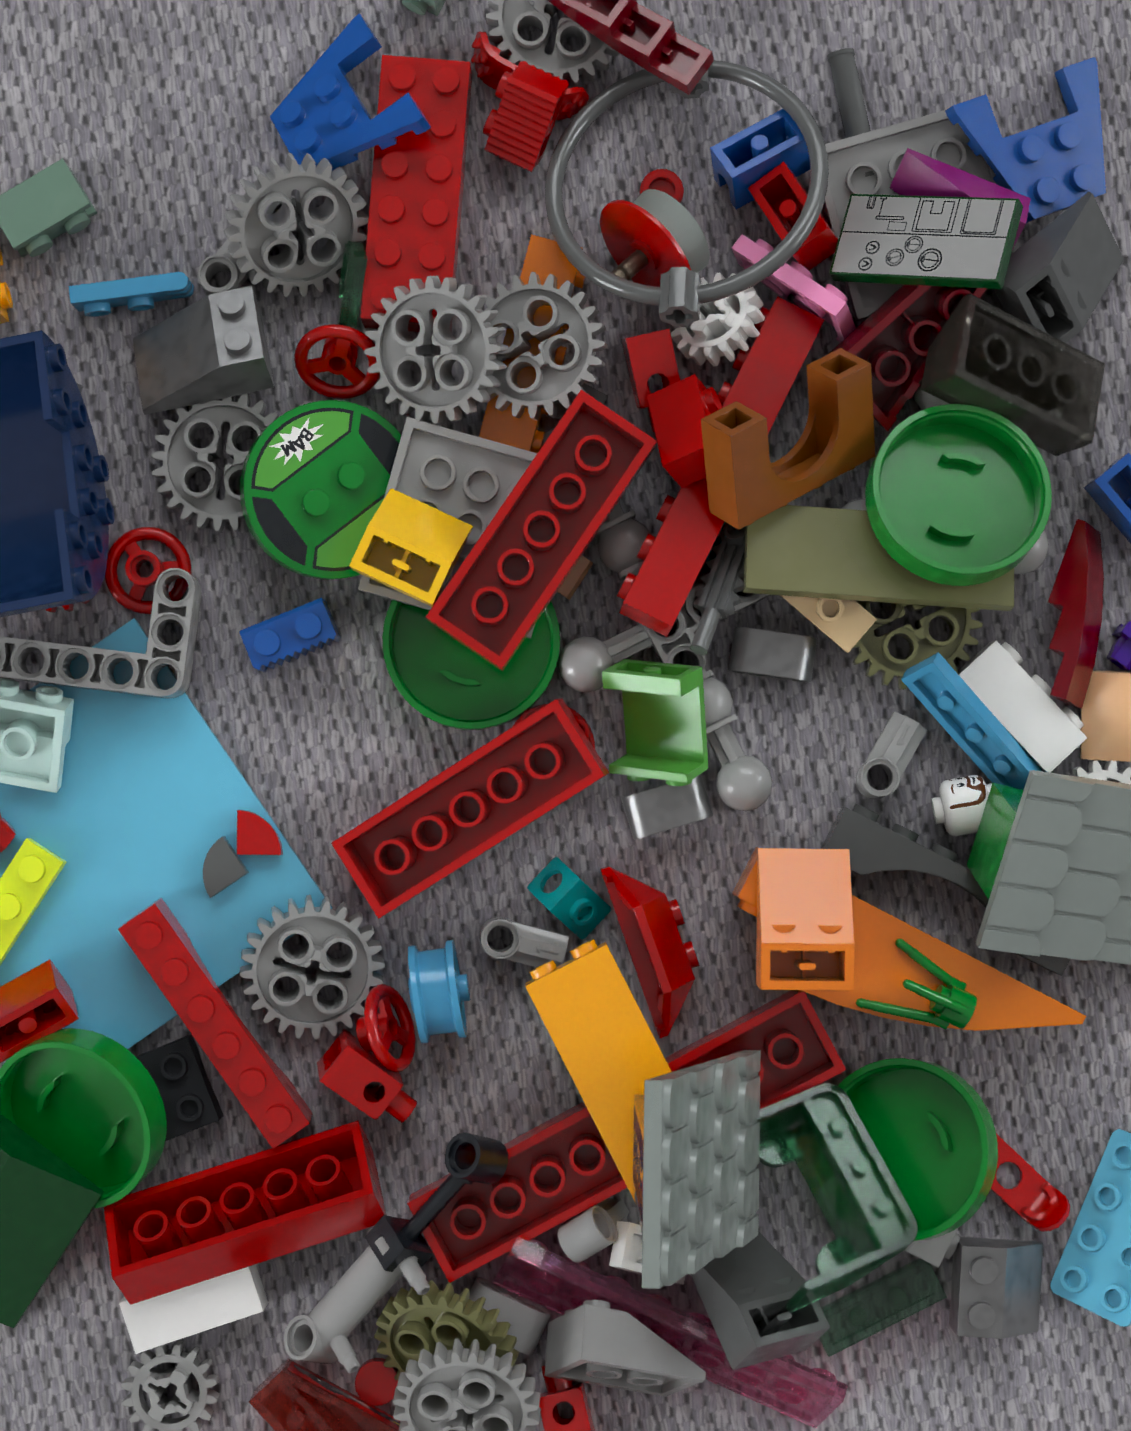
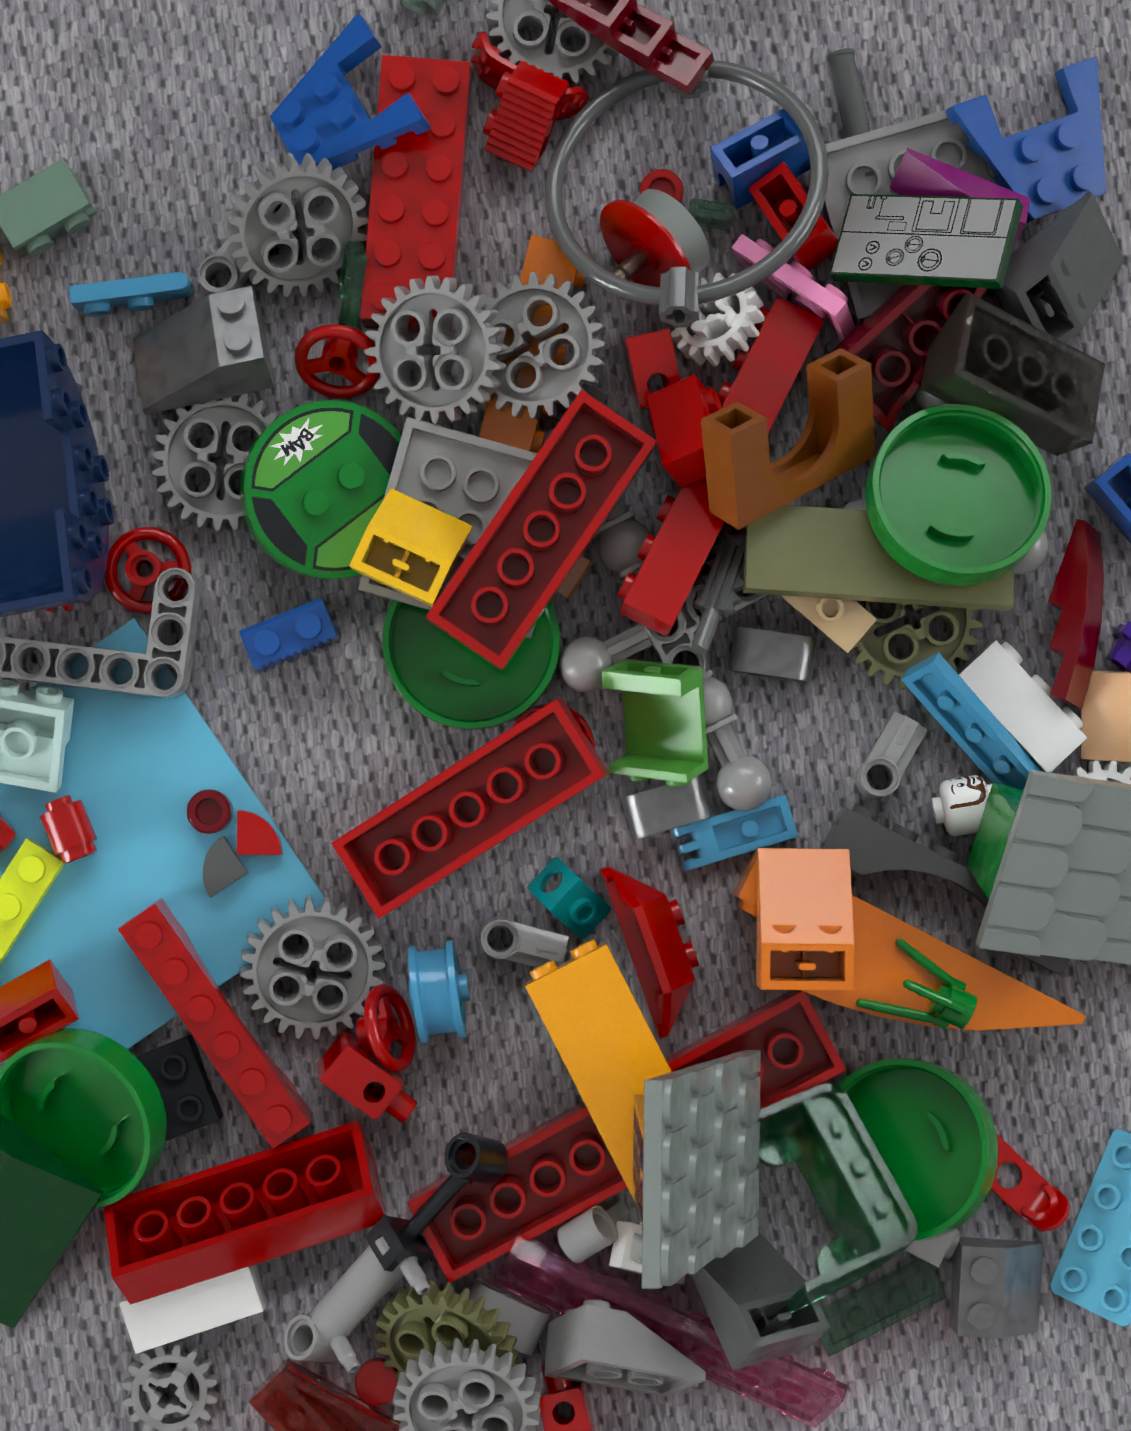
none -> red brick [39,795,97,864]
none -> dark red tile [187,789,233,834]
none -> dark azure hinge [671,794,799,871]
none -> clear green tile [688,198,734,231]

